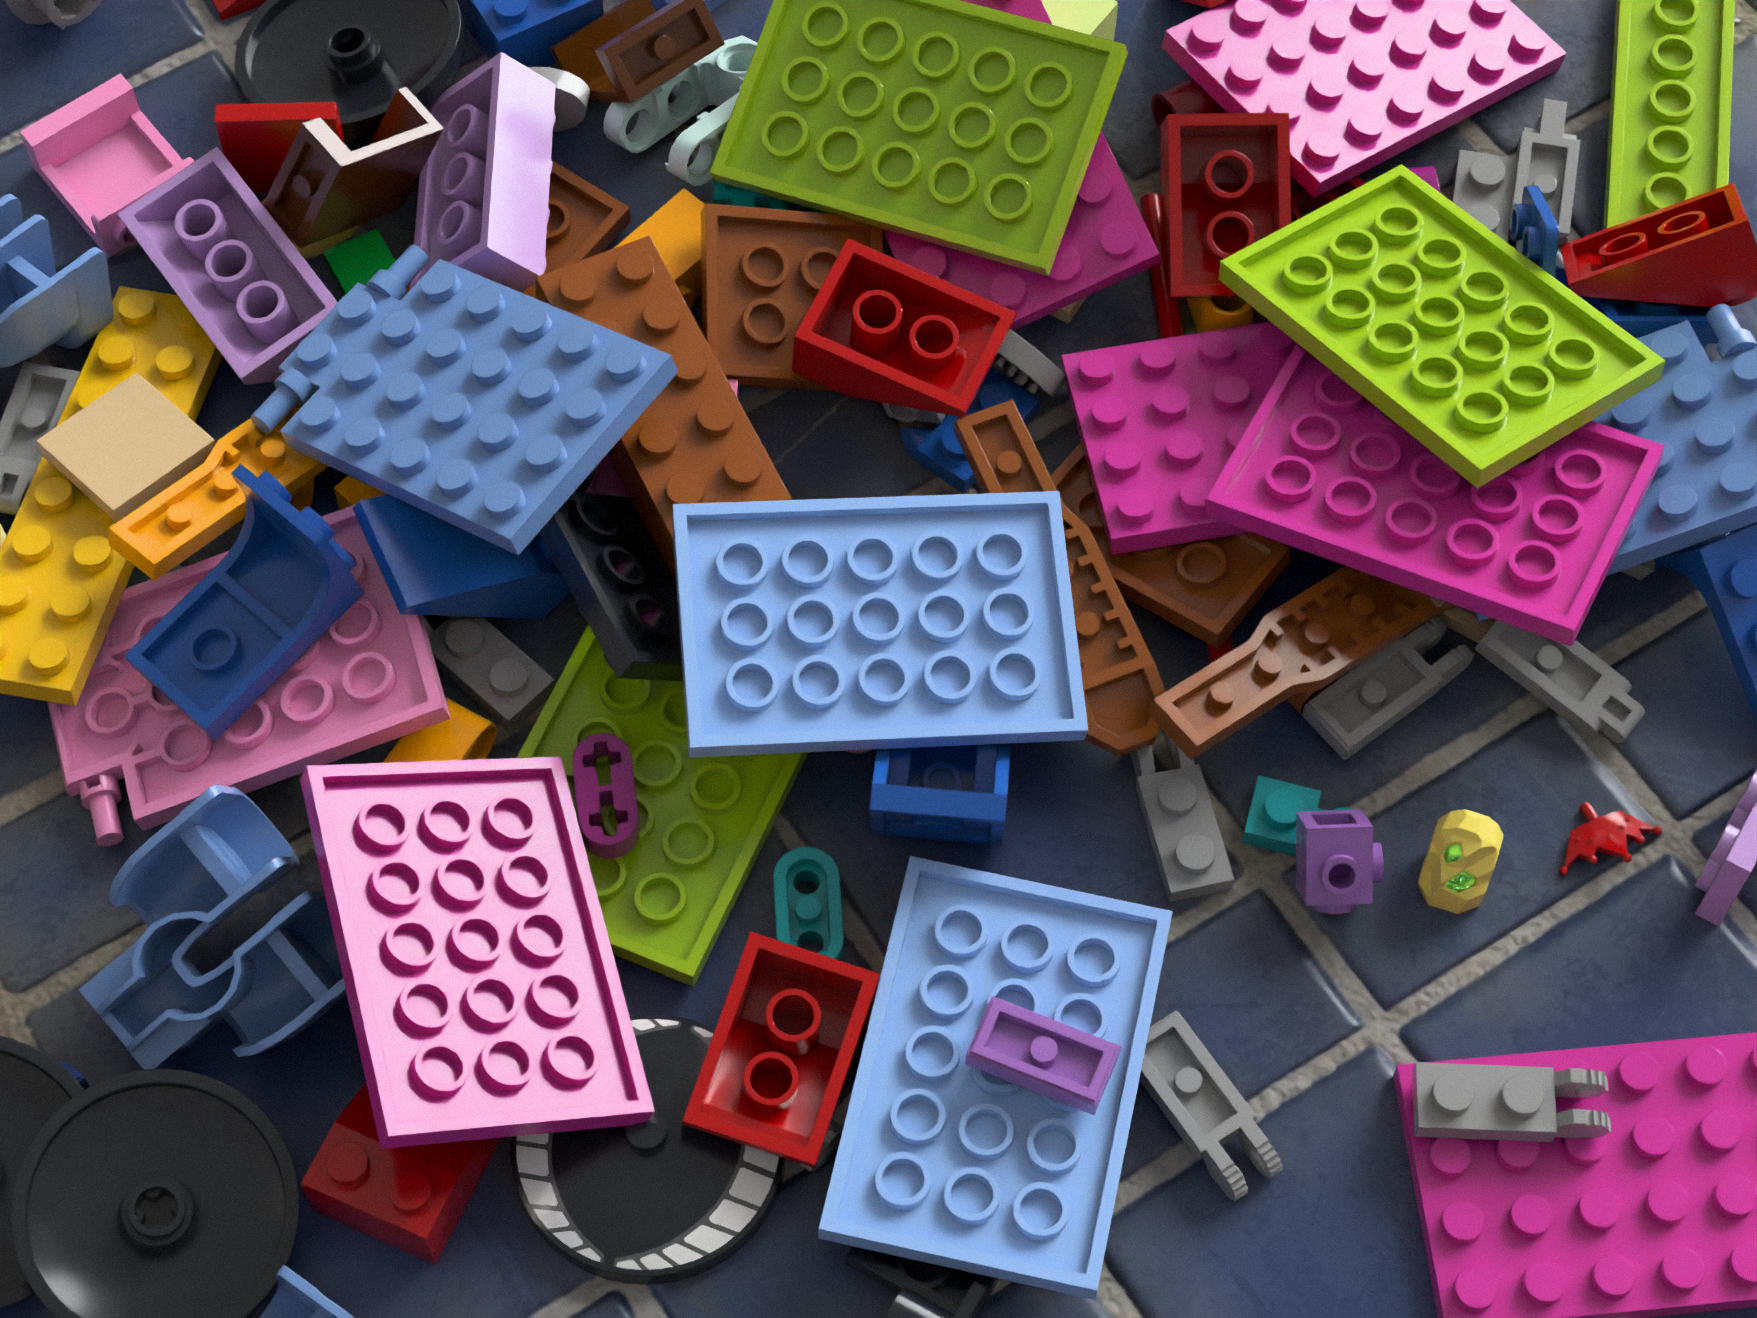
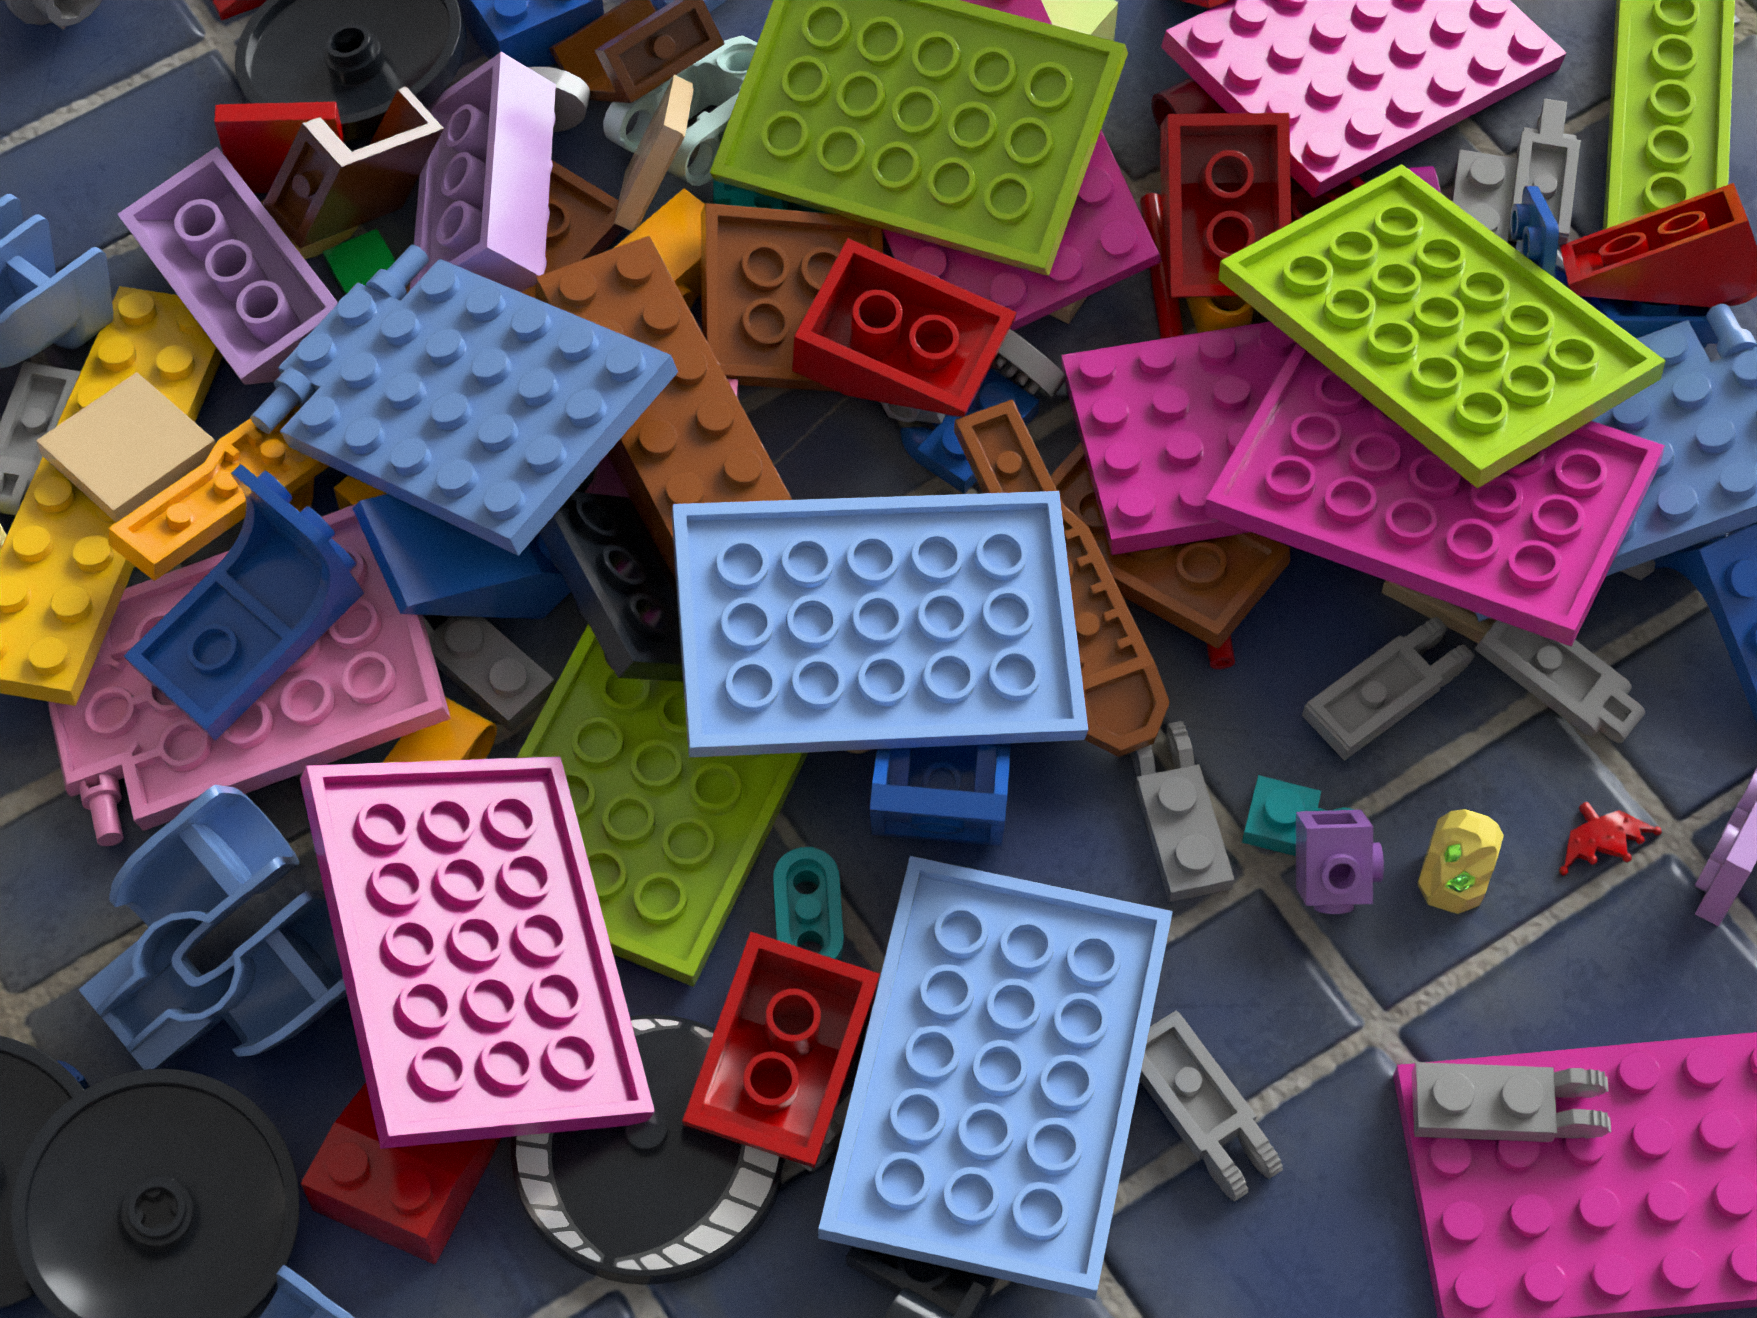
bright pink panel [20,73,195,258] -> none
magenta beam [572,733,640,859] -> none
medium lavender plate [965,996,1121,1116] -> none
dark orange piece [1148,566,1457,760] -> none
none -> tan tile [614,75,694,232]

